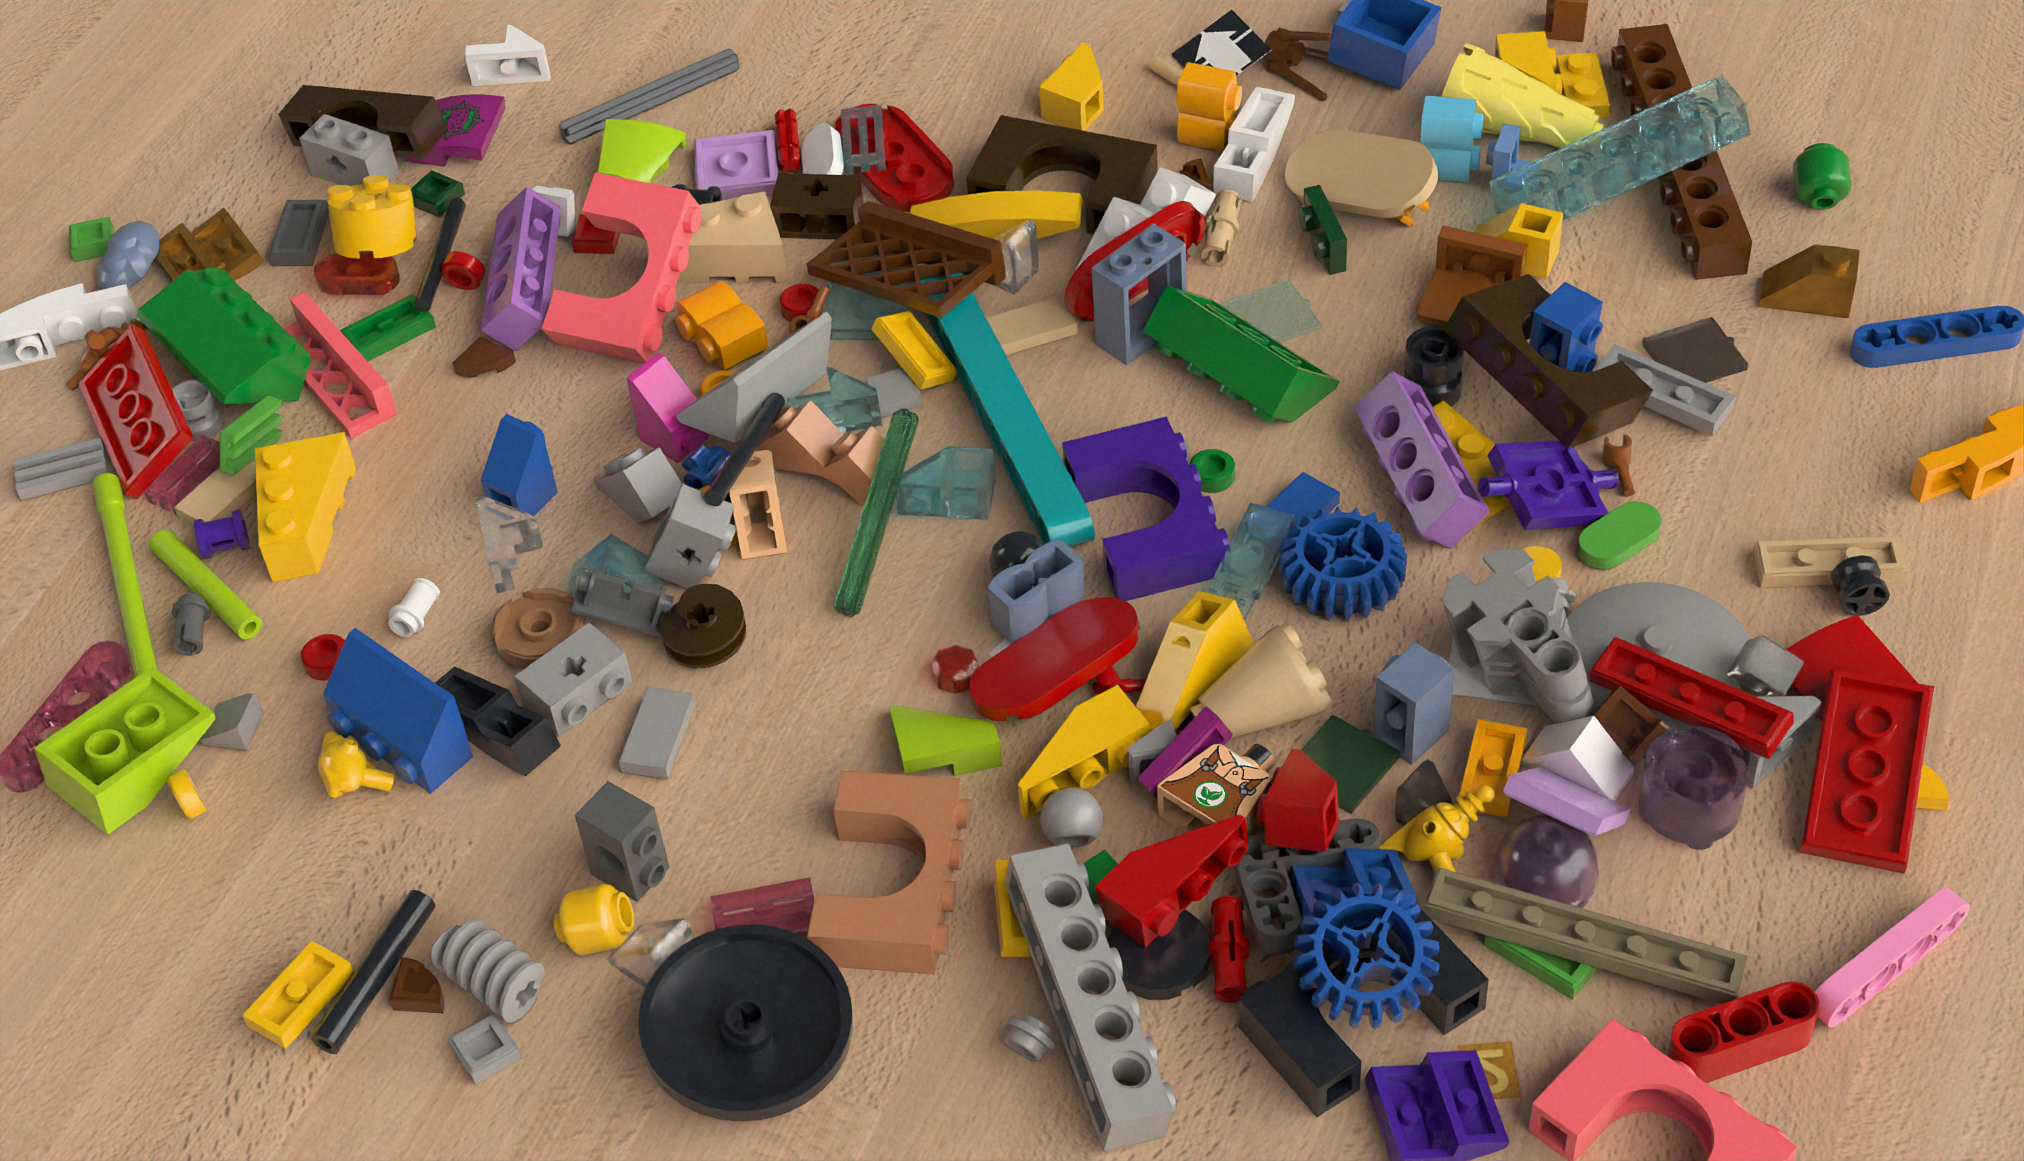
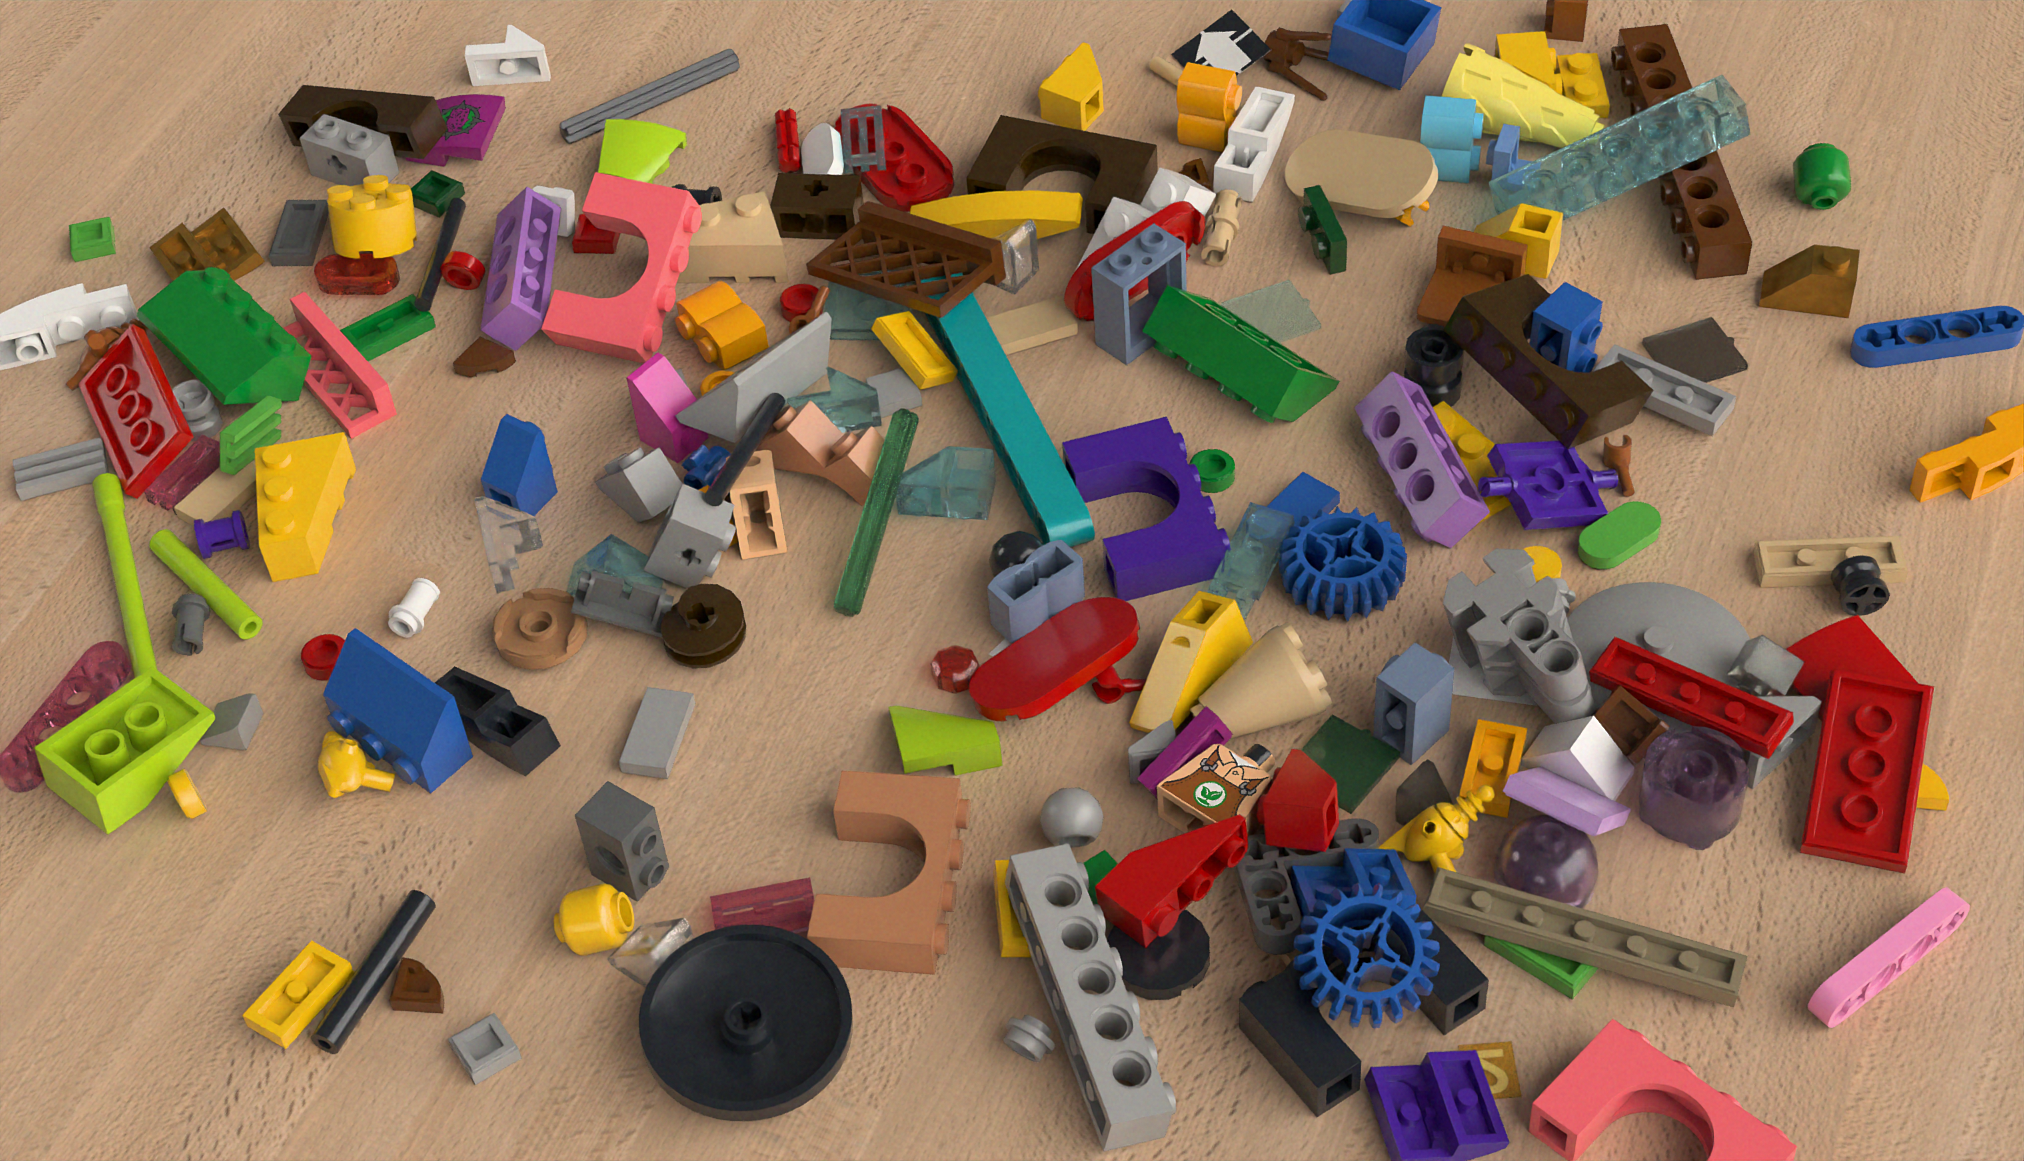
sand blue arm [96,220,159,290] -> none
light grey piece [431,918,545,1023] -> none
light grey brick [514,622,633,737] -> none
lavender tile [694,130,778,201] -> none
yellow slope [1018,685,1150,819] -> none
red pin [1208,896,1250,1003] -> none
red beam [1667,981,1820,1083] -> none

